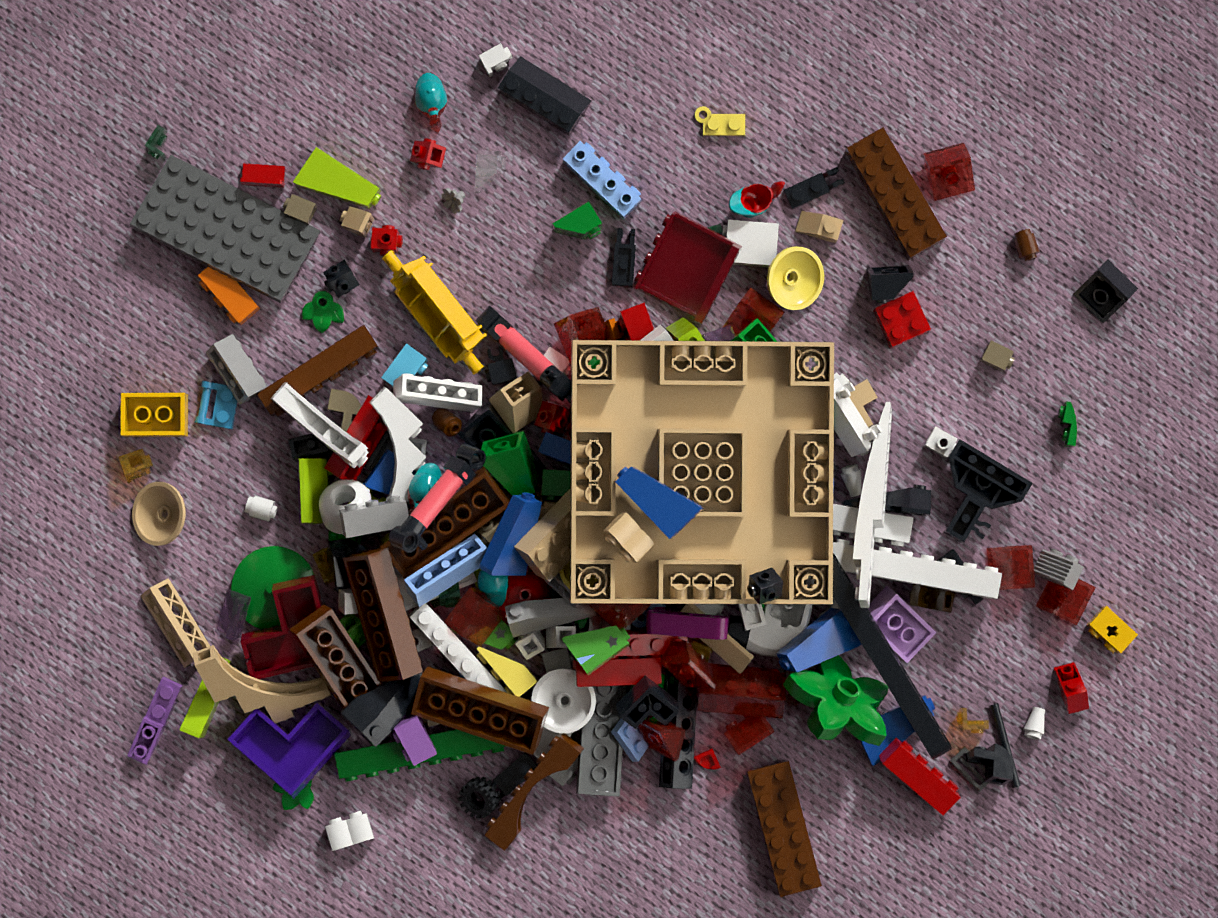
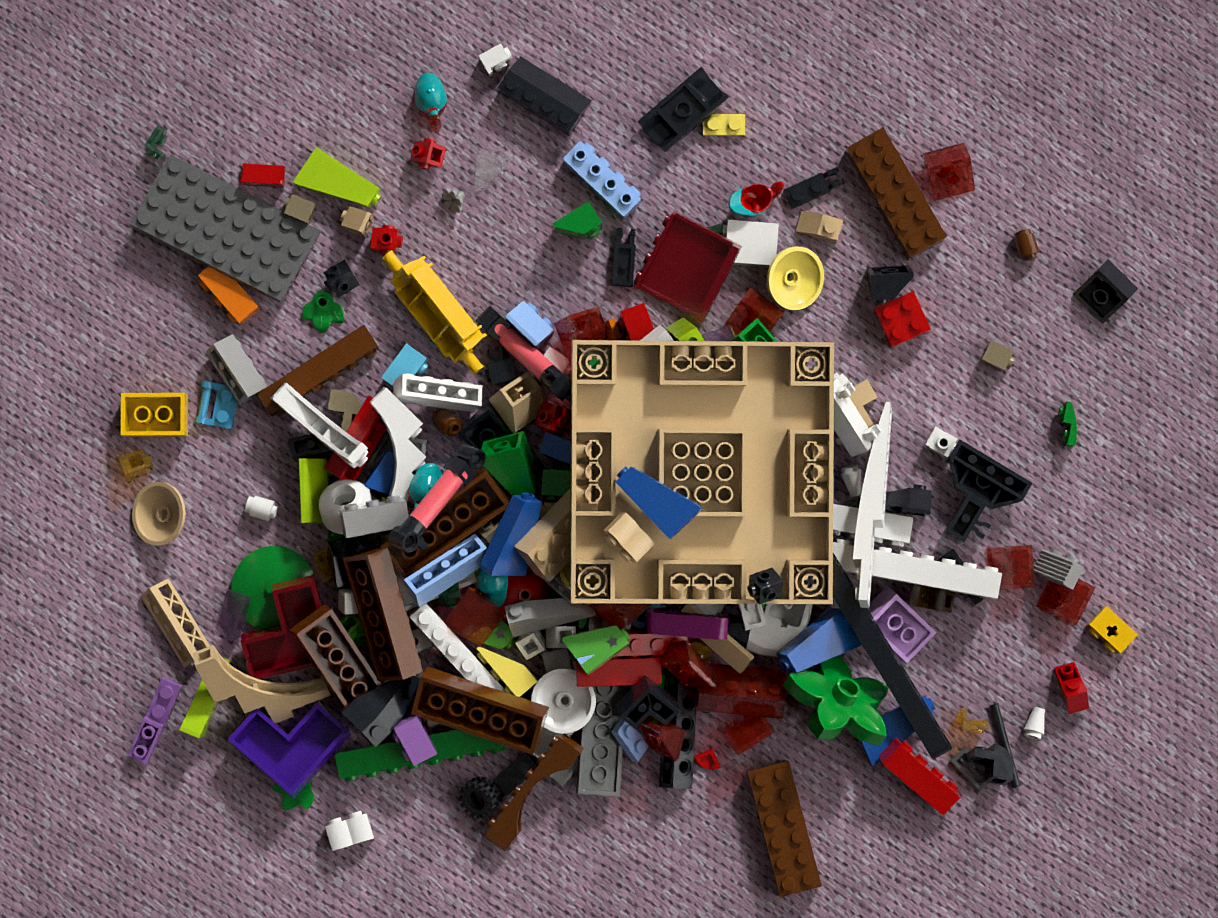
none -> light blue slope [505,301,554,349]
none -> black piece [638,67,729,153]

